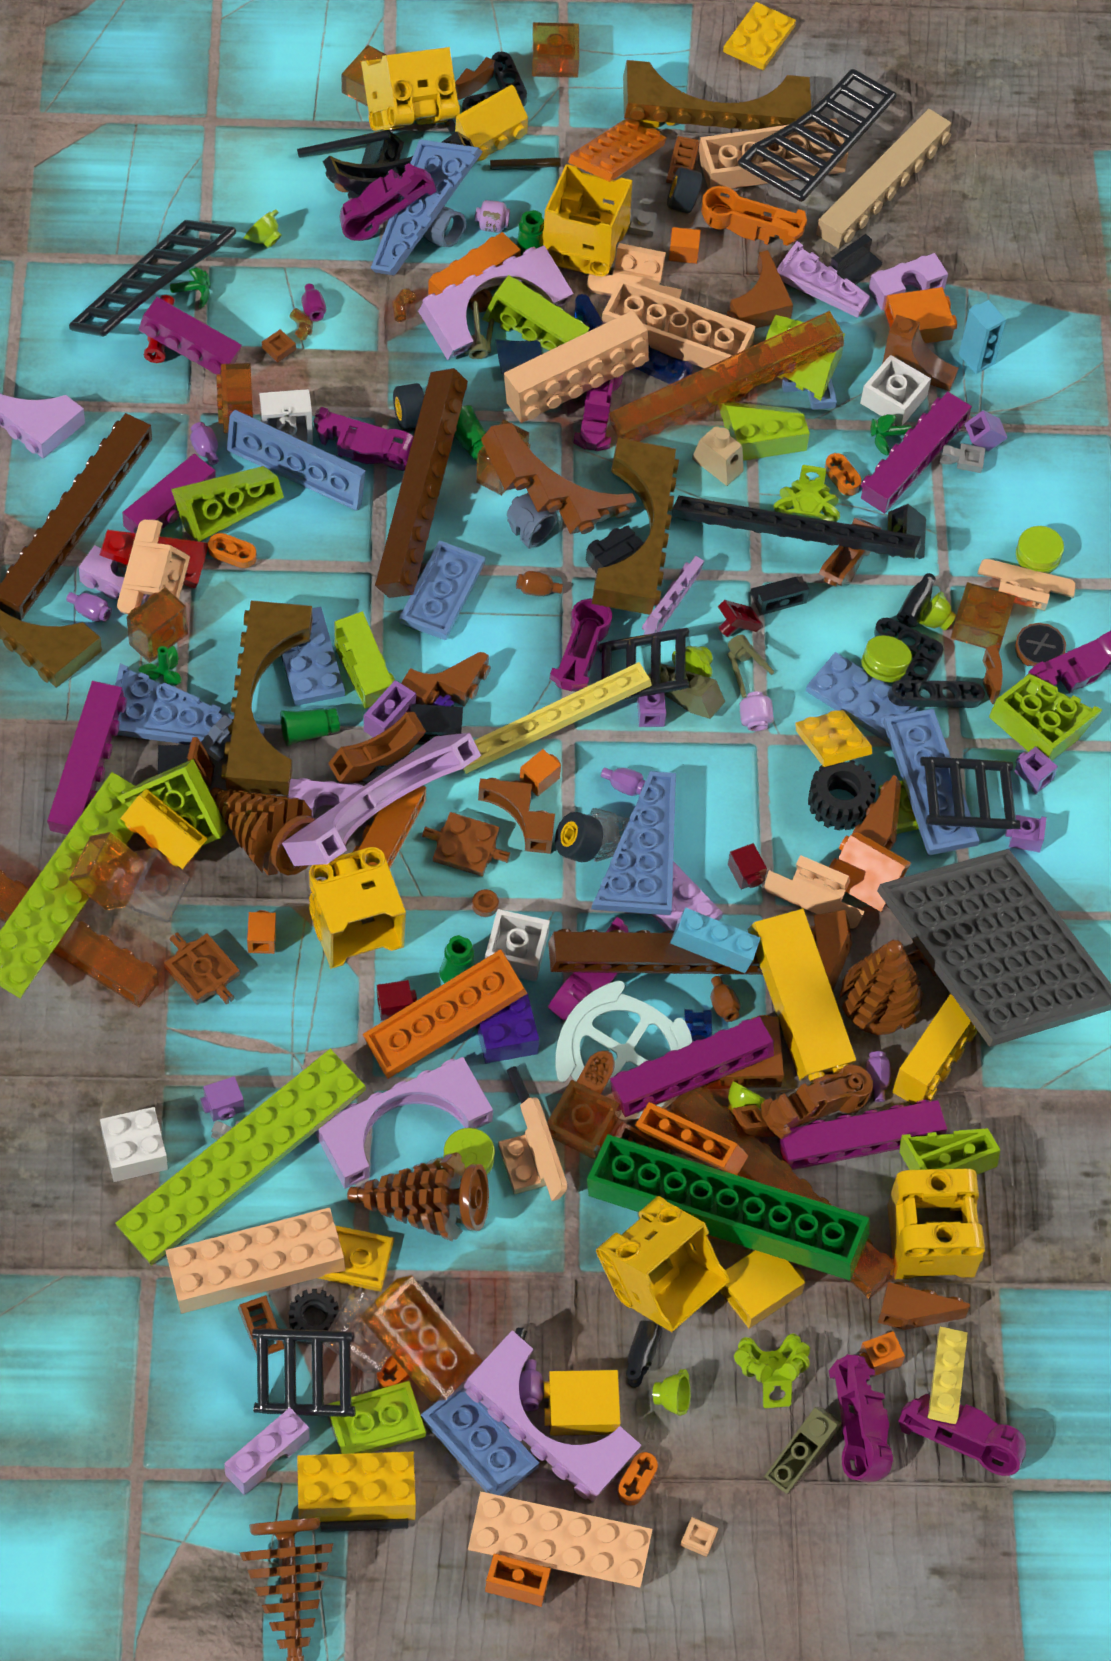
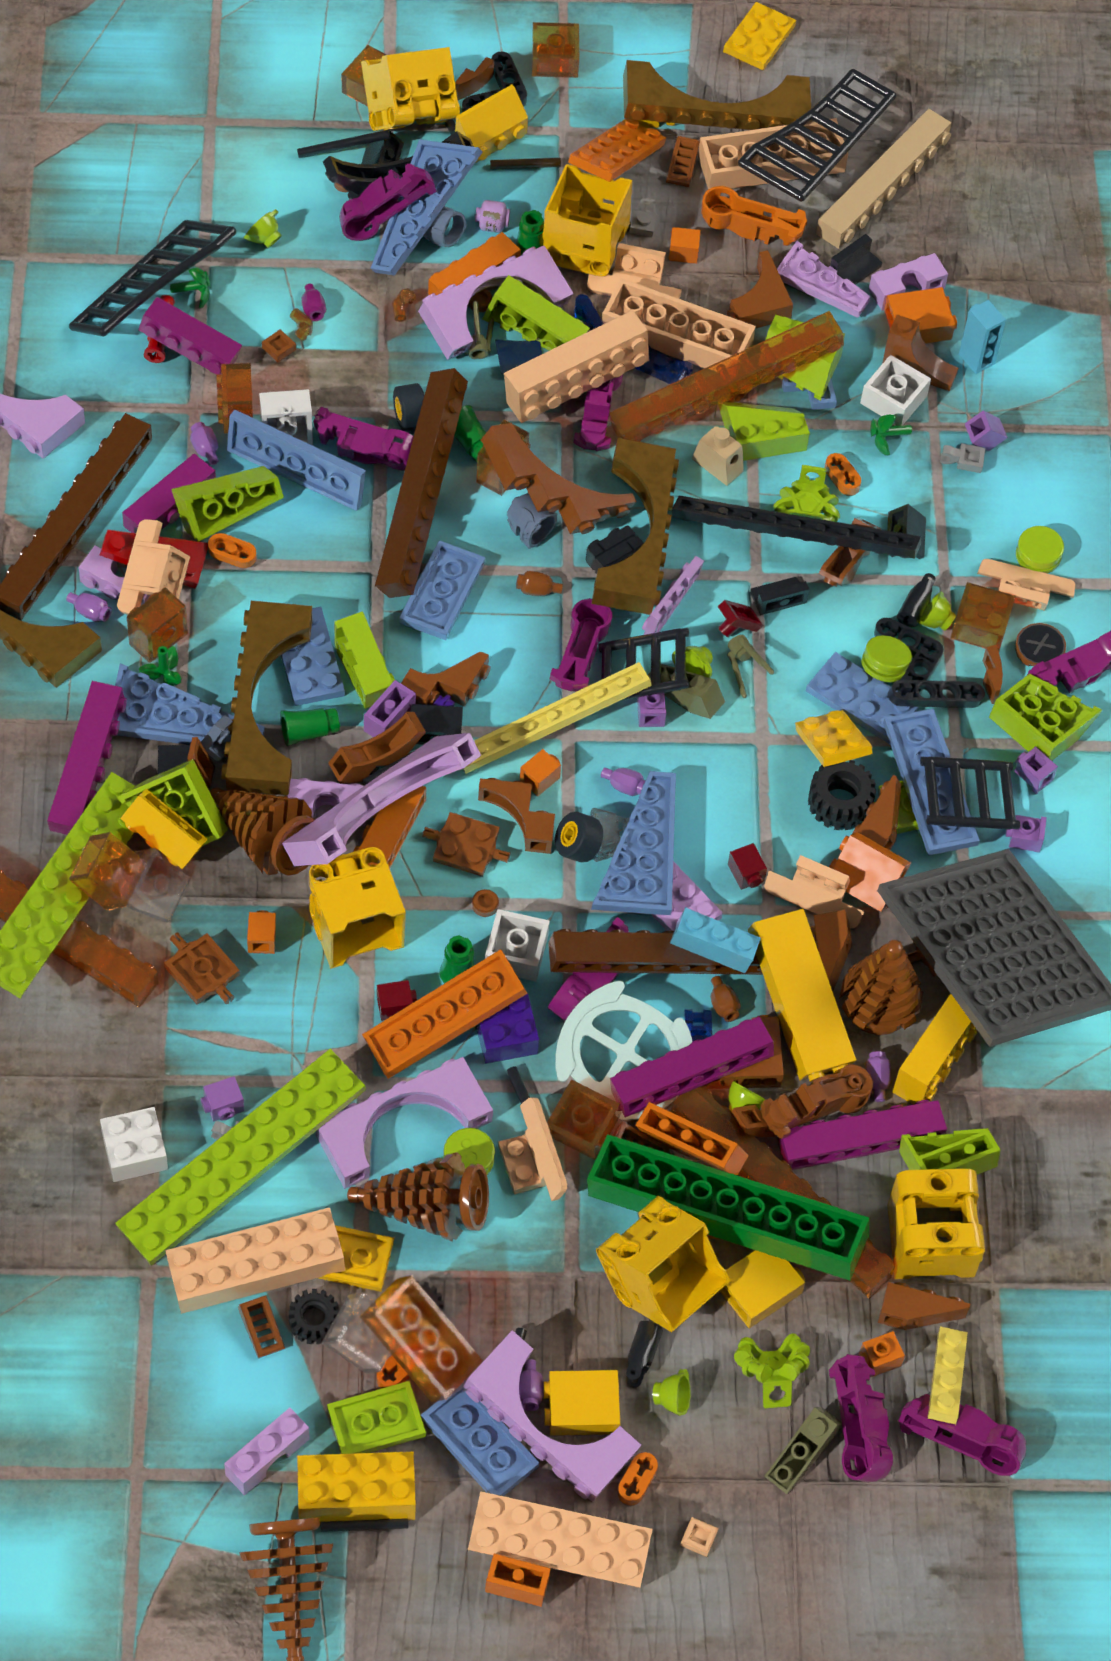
black bar [252,1328,356,1417] -> none
dark orange rock [575,1051,615,1098] -> none
black wheel [667,167,702,214] -> none
lavender head [739,691,774,731] -> none
magenta brick [861,391,972,514] -> none

